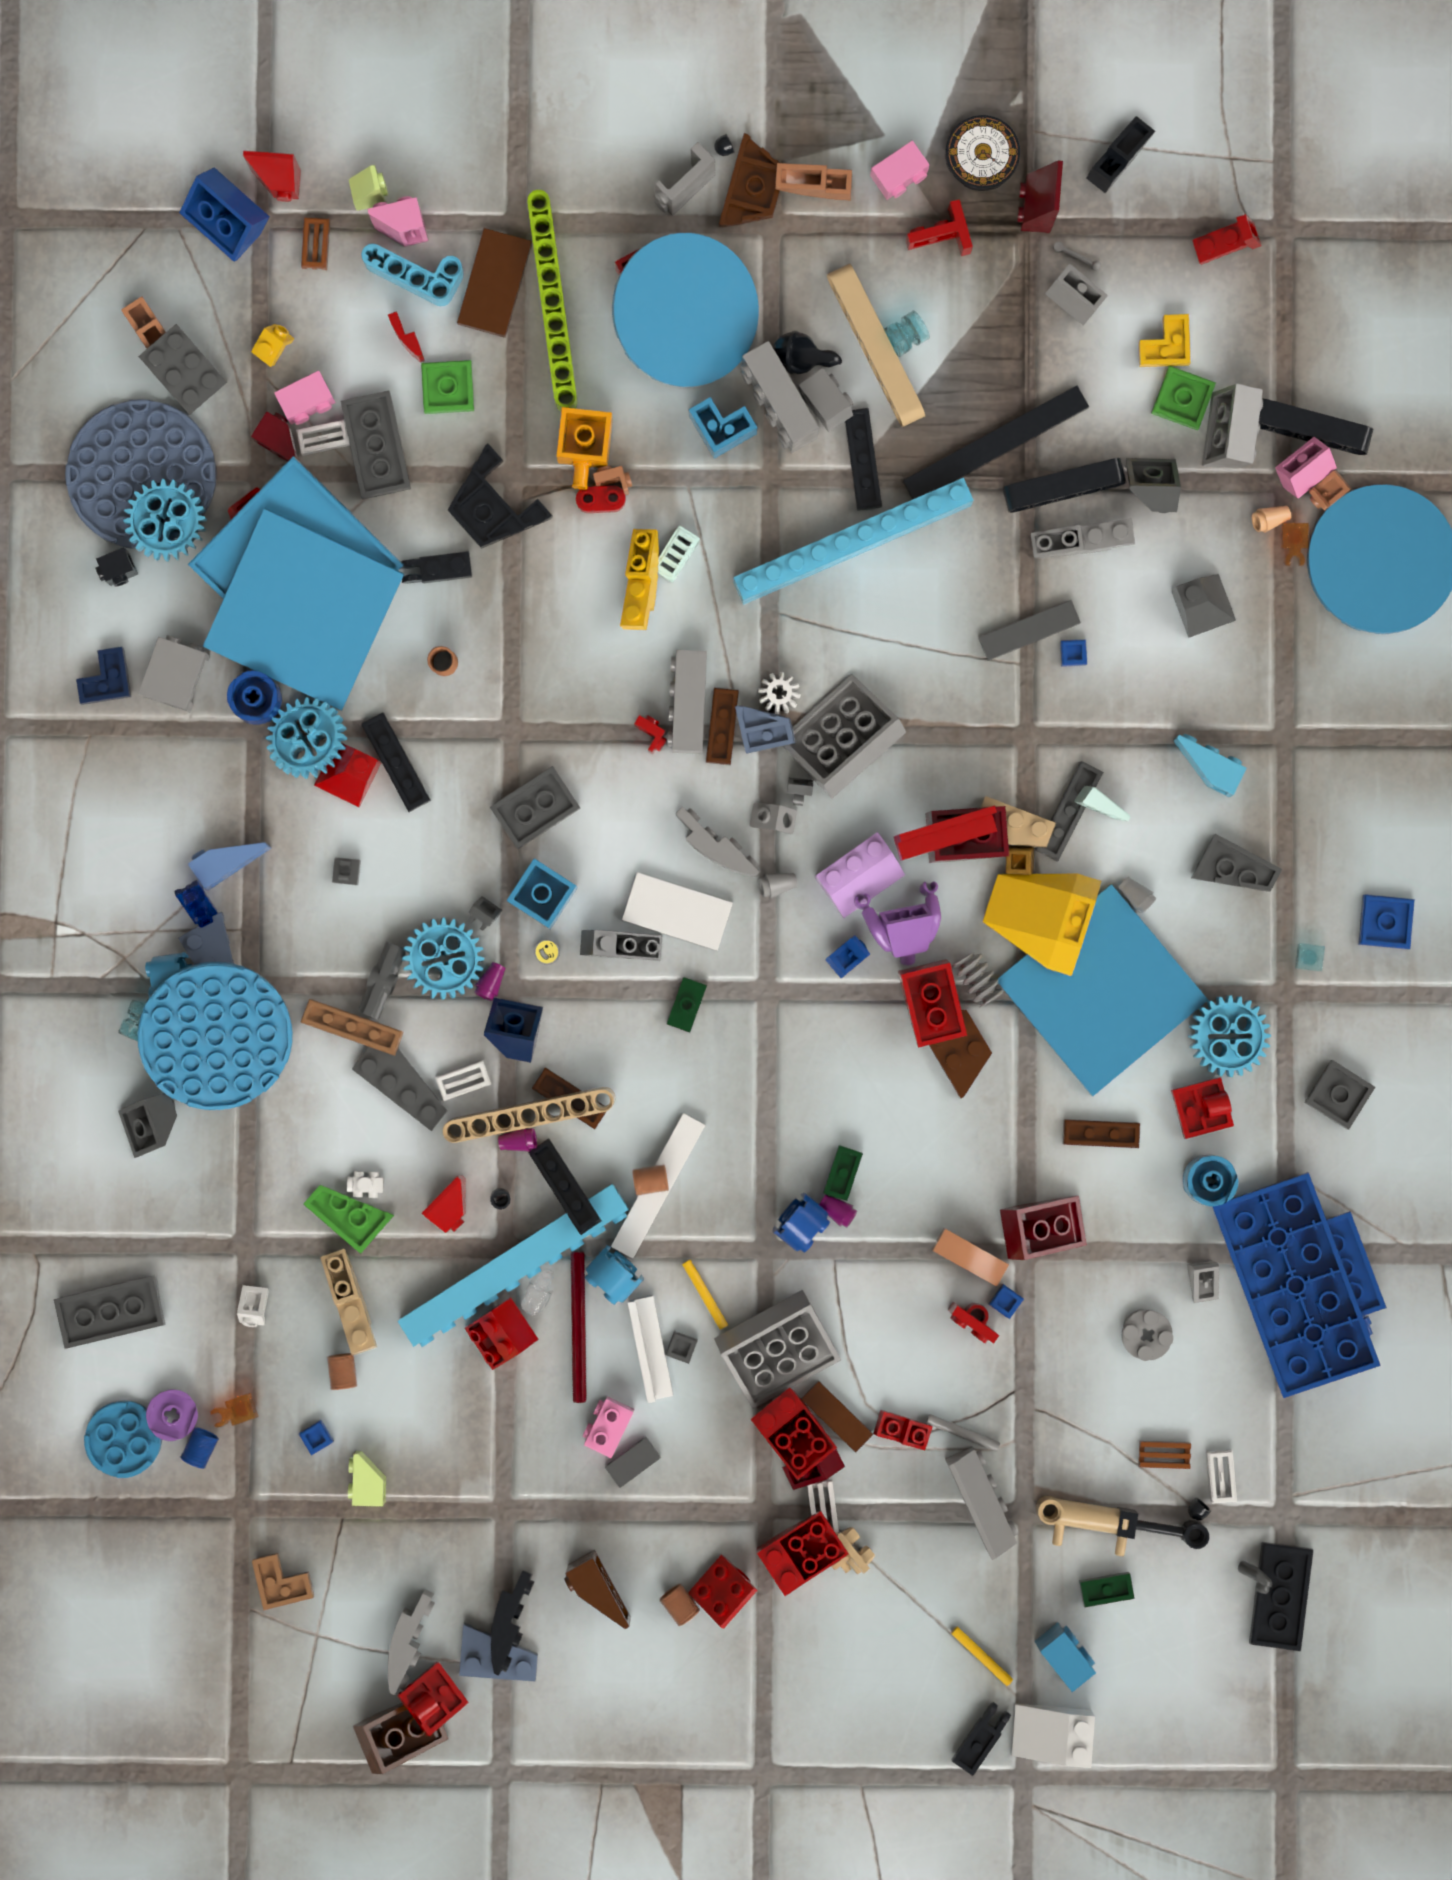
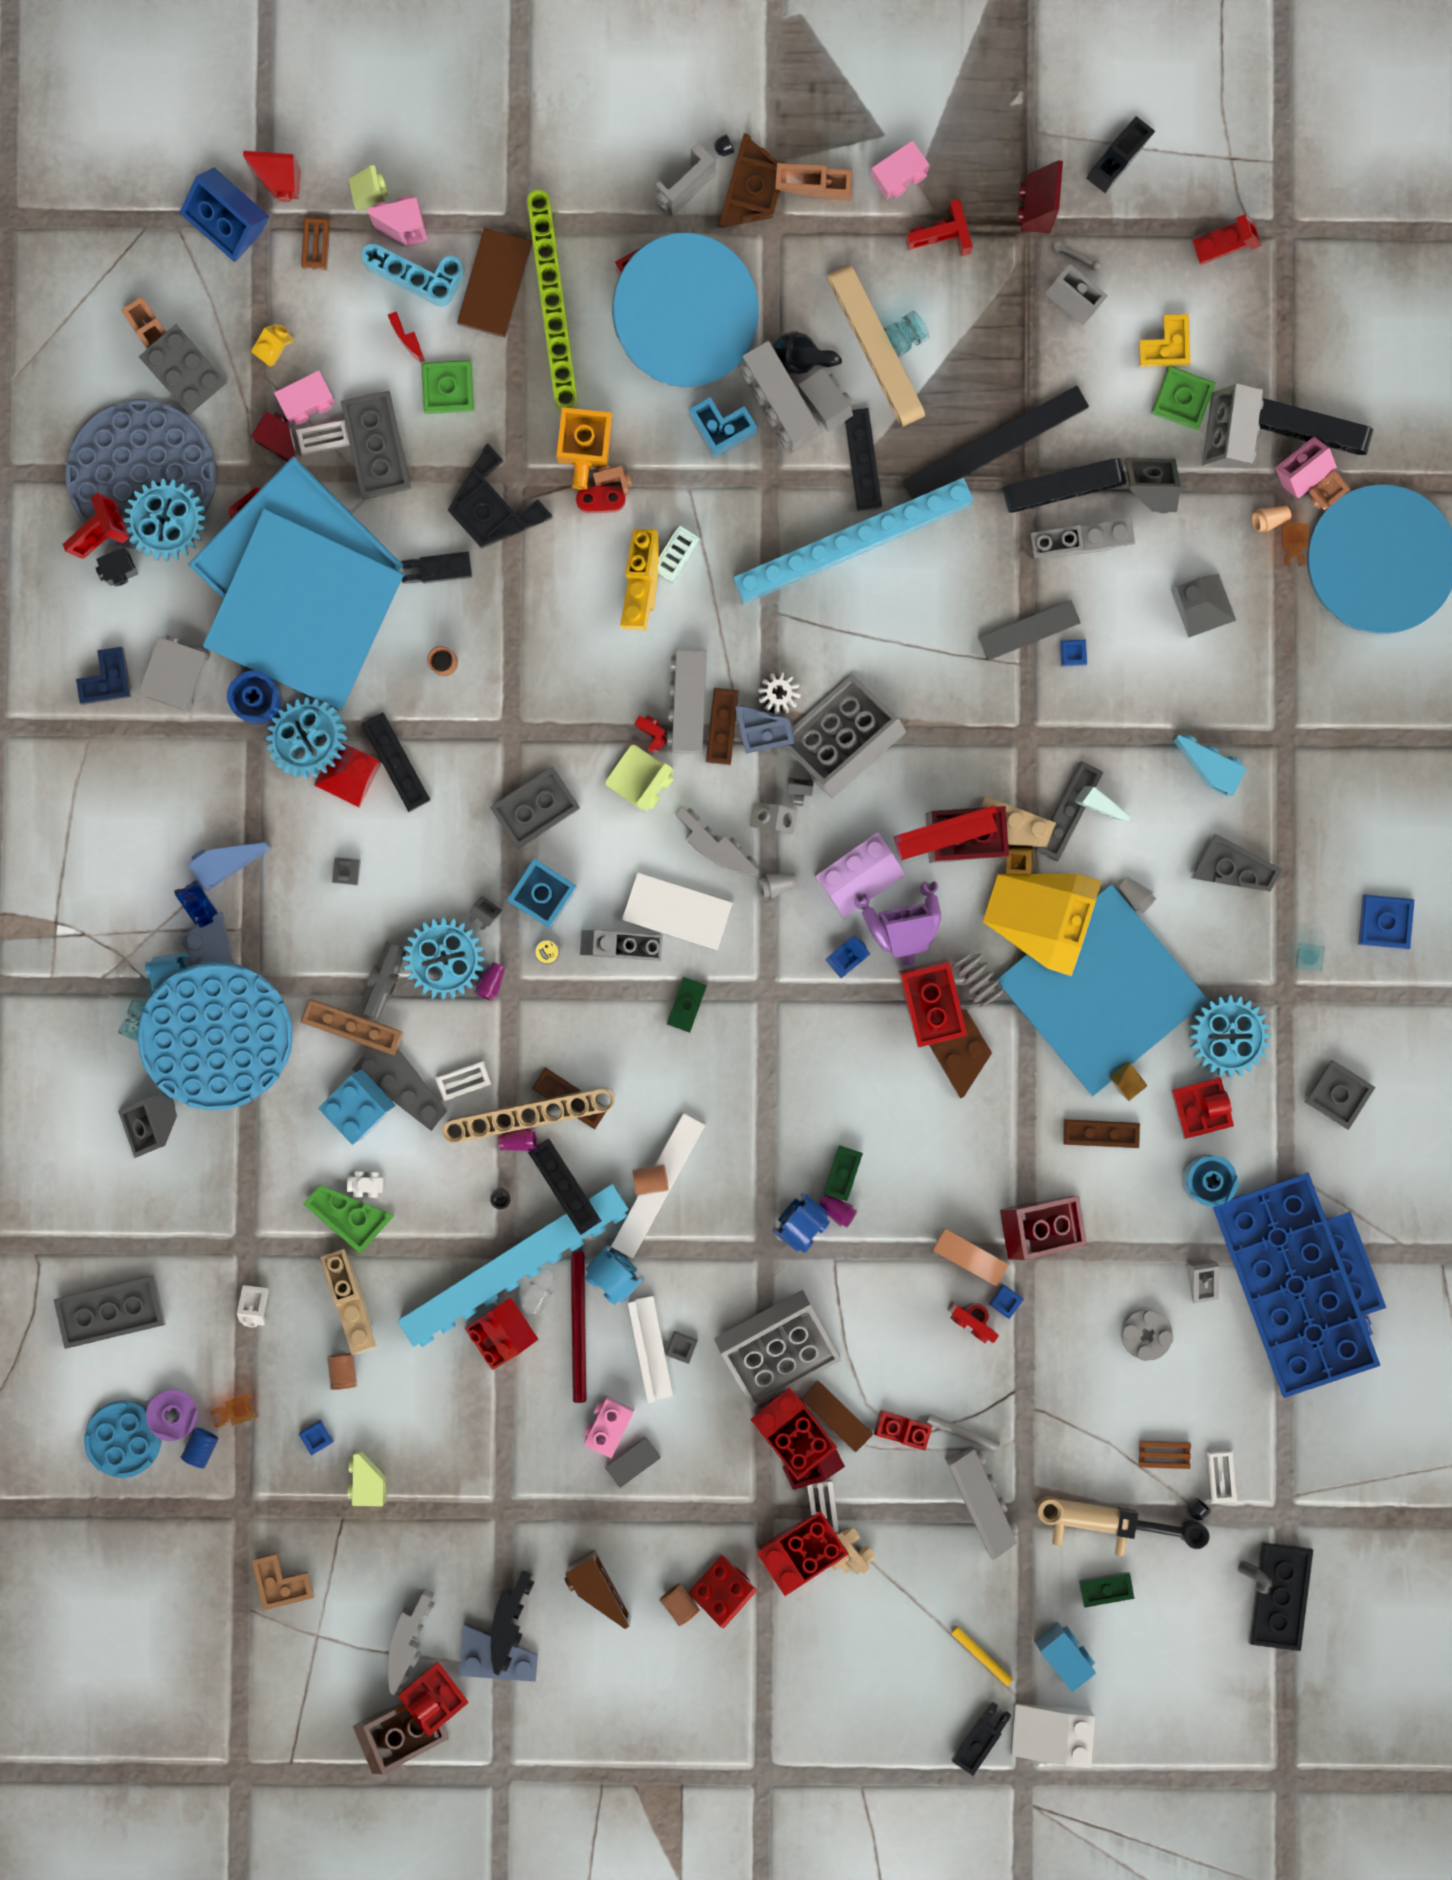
red slope [422,1175,466,1233] -> none
dark blue slope [484,998,543,1063] -> none
yellow bar [682,1259,728,1330] -> none
tile [945,115,1020,191] -> none
none -> red bracket [62,492,129,559]
none -> dark azure brick [318,1069,396,1145]
none -> yellowish green bracket [606,745,674,813]
none -> pearl gold slope [1109,1062,1147,1101]

